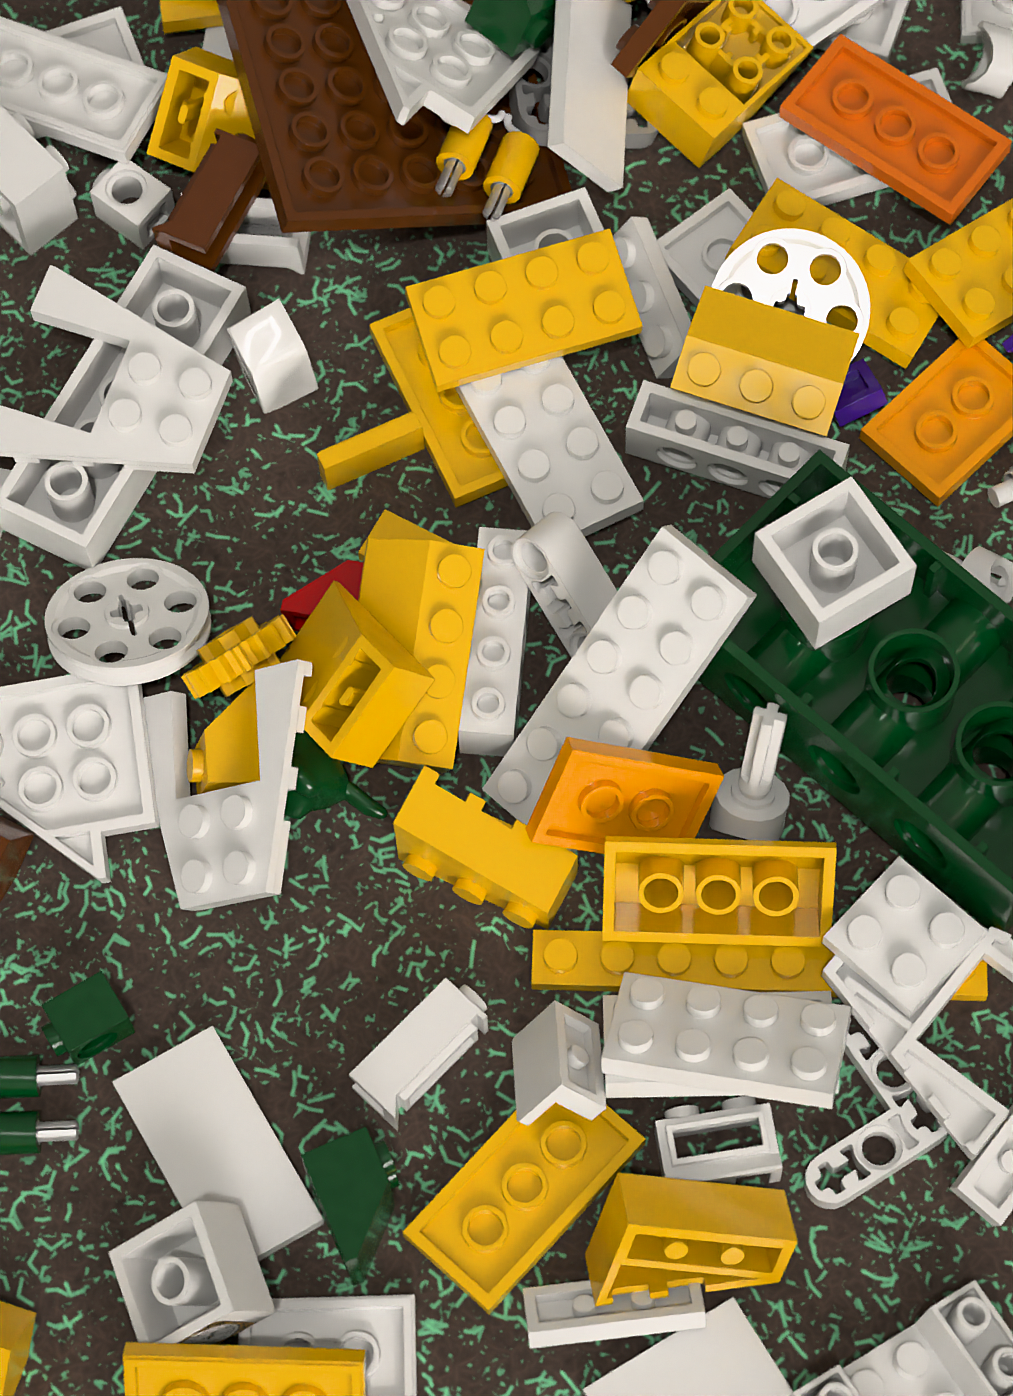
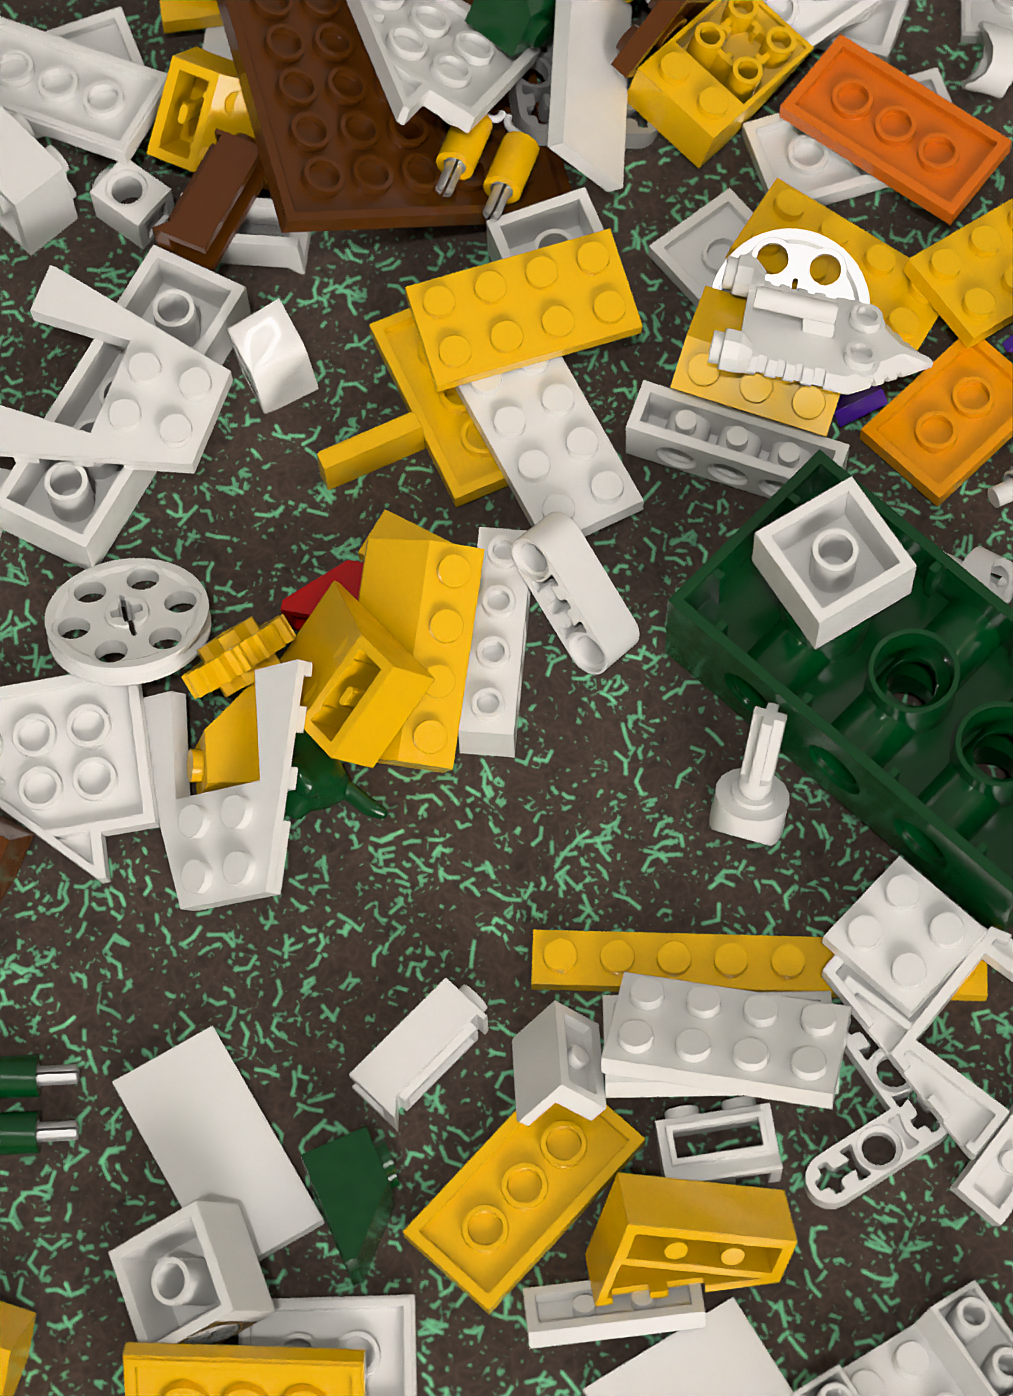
dark green brick [40,970,135,1066] -> none
yellow wedge [393,765,578,929] -> none
white plate [482,525,757,853] -> none
light orange plate [525,737,724,854] -> none
yellow slope [602,836,837,947] -> none
white plate [613,217,691,379] -> none
none -> white shield [707,254,933,395]

